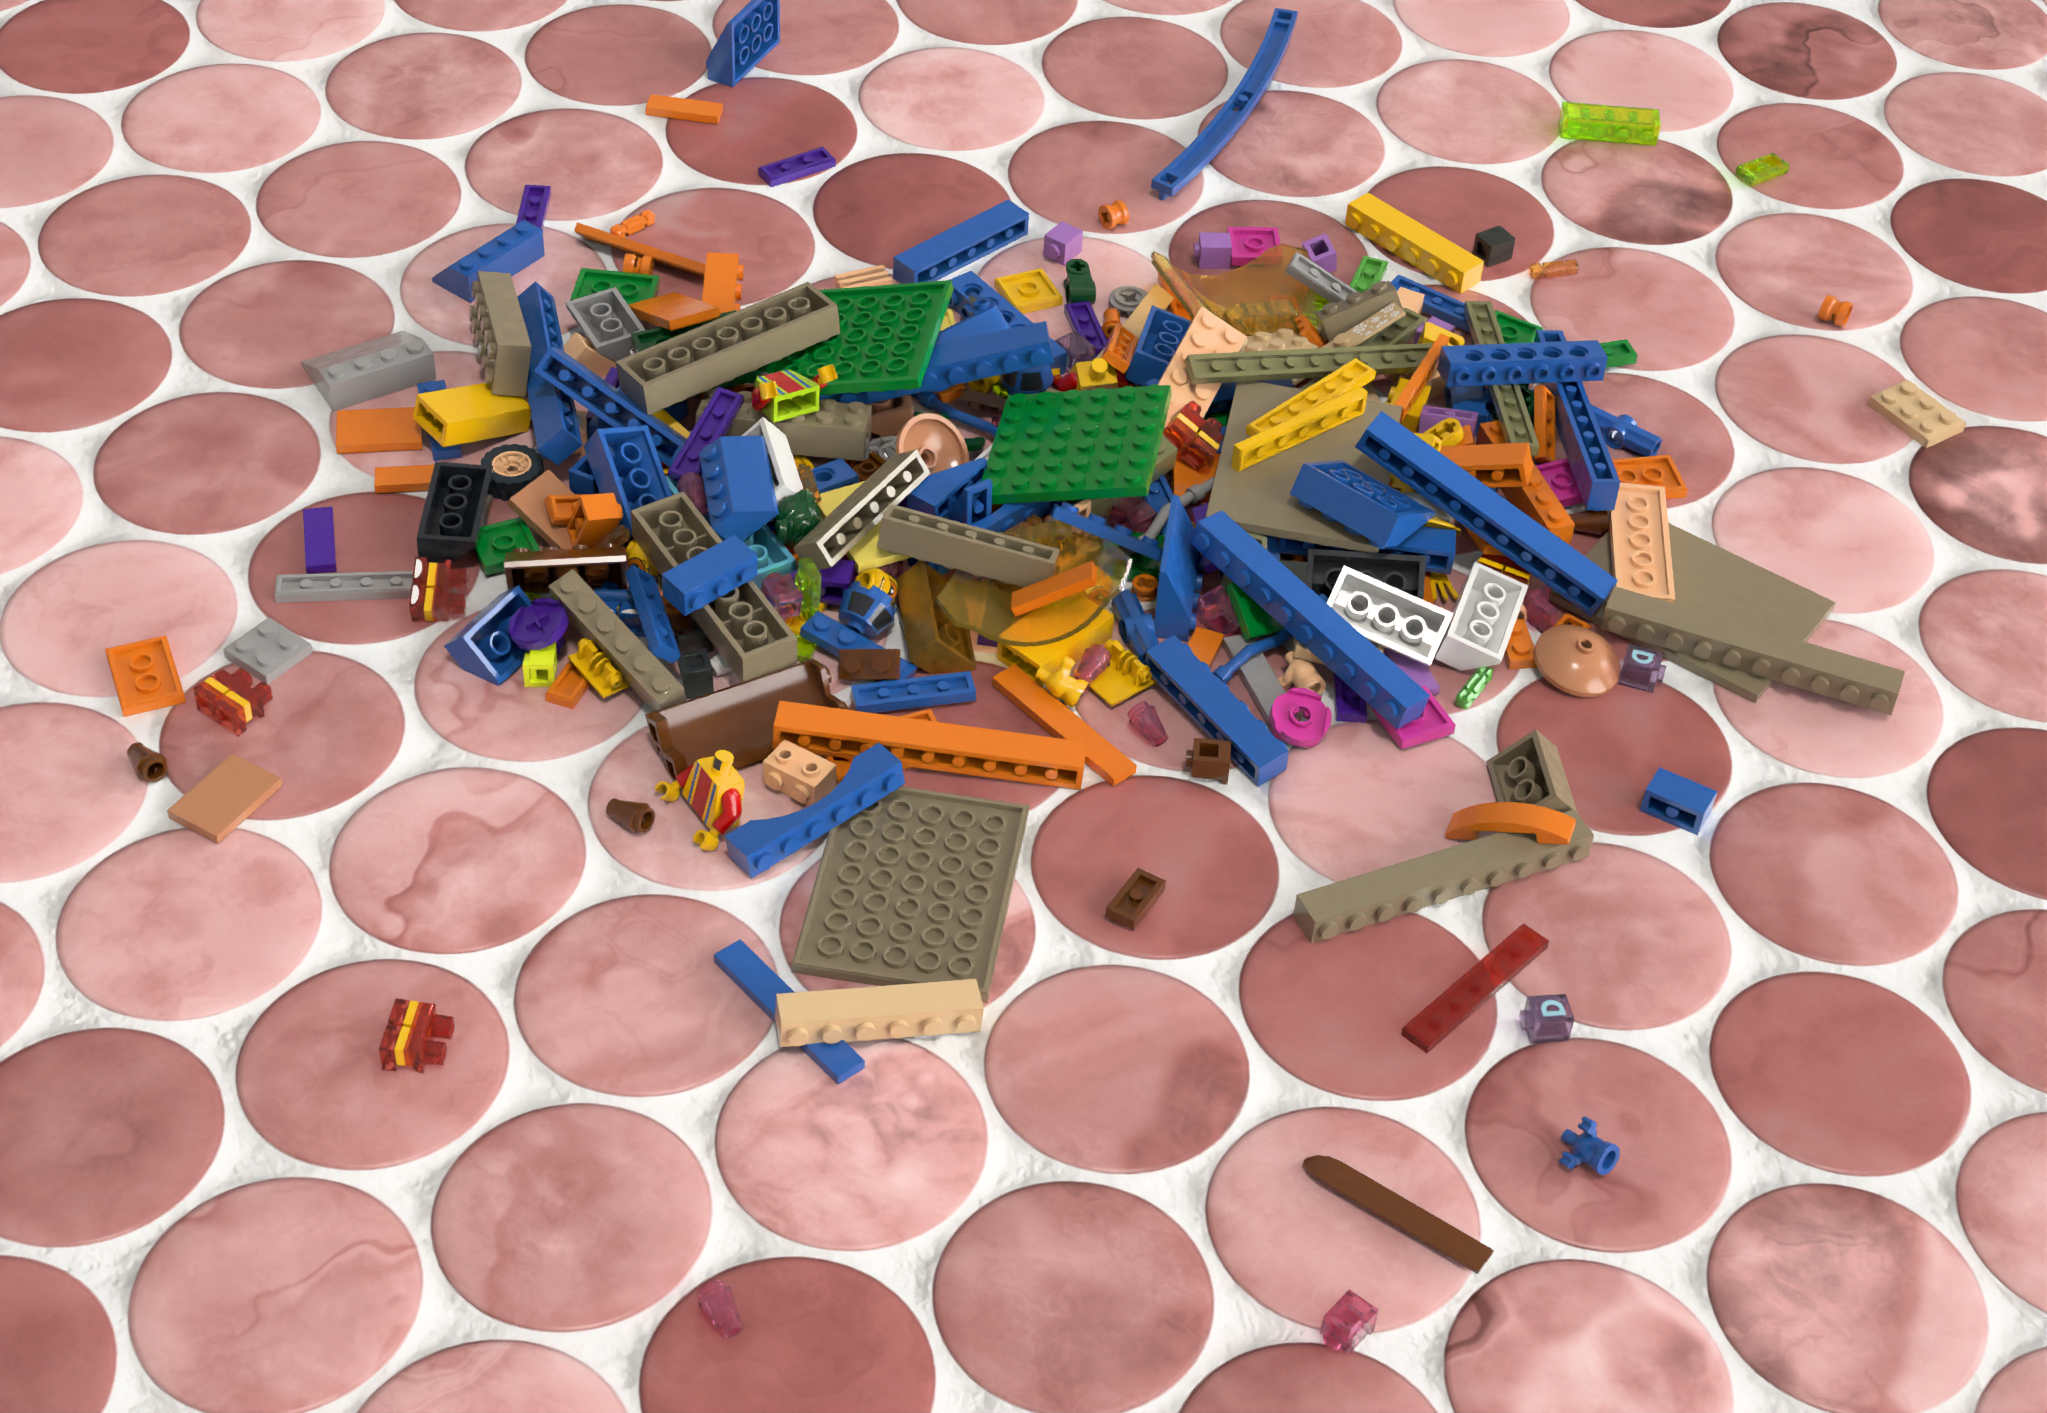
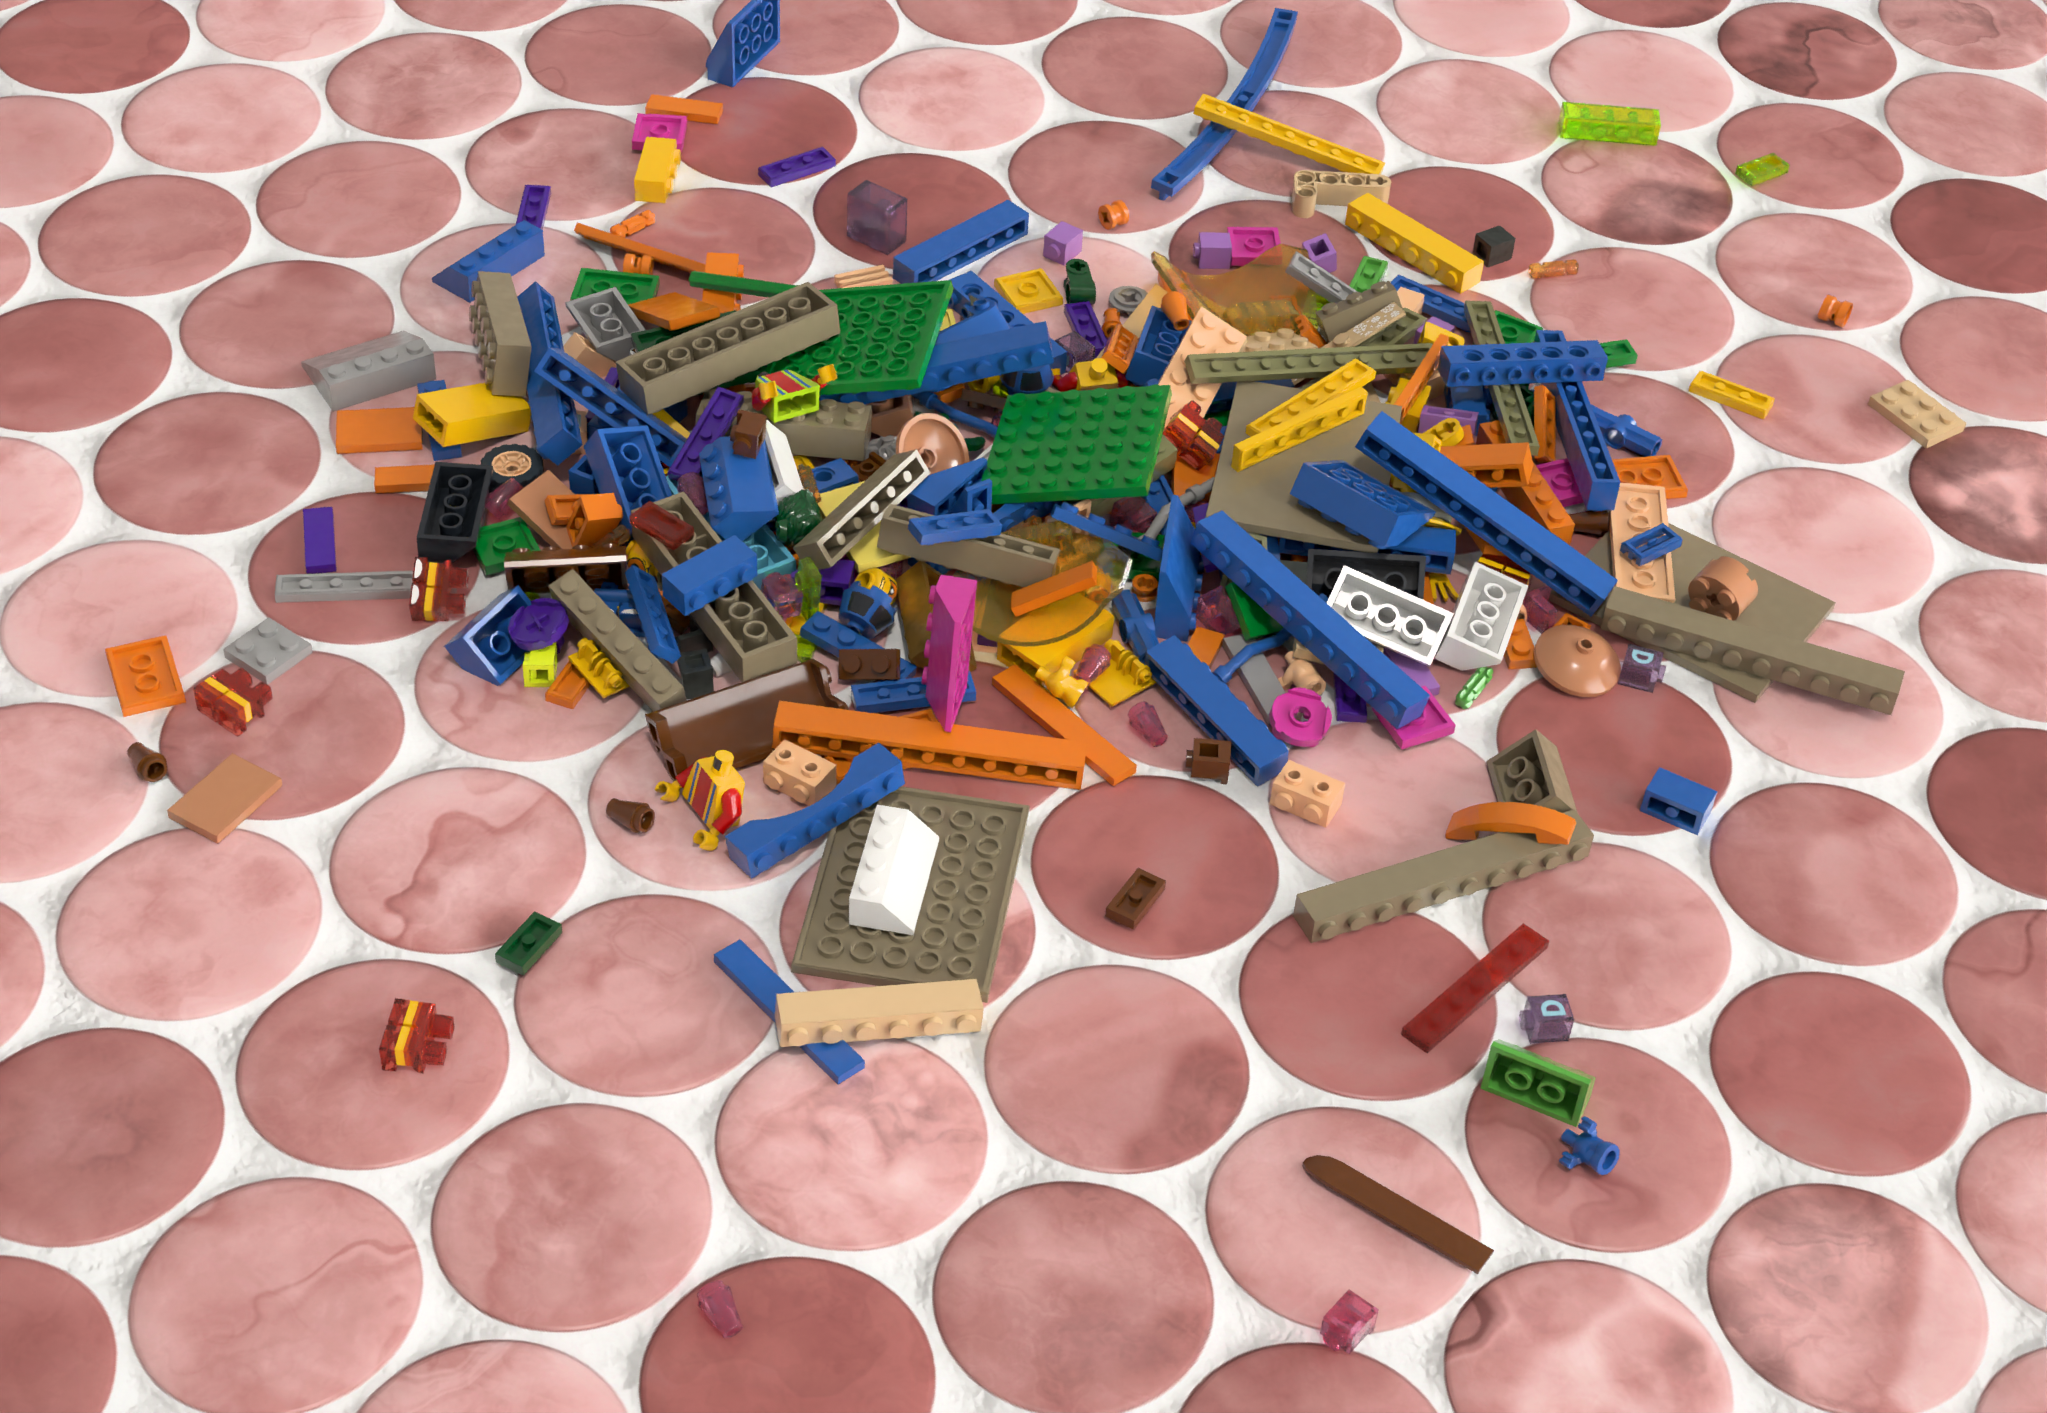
none -> clear pink cone [485,477,524,520]
none -> dark green plate [495,911,562,976]
none -> clear red tile [629,501,694,550]
none -> dark pink plate [632,113,687,152]
none -> yellow brick [634,137,681,203]
none -> green axle [689,271,799,298]
none -> reddish brown brick [730,409,767,459]
none -> clear purple brick [847,180,908,255]
none -> white slope [849,805,939,935]
none -> blue plate [908,509,1002,545]
none -> dark pink slope [922,575,977,732]
none -> orange cone [1161,291,1190,331]
none -> yellow plate [1193,94,1385,175]
none -> light nougat brick [1270,760,1345,828]
none -> tan beam [1291,170,1391,218]
none -> bright green slope [1480,1039,1596,1127]
none -> blue tile [1620,523,1683,567]
none -> yellow tile [1688,371,1775,420]
none -> nougat brick [1688,556,1758,621]

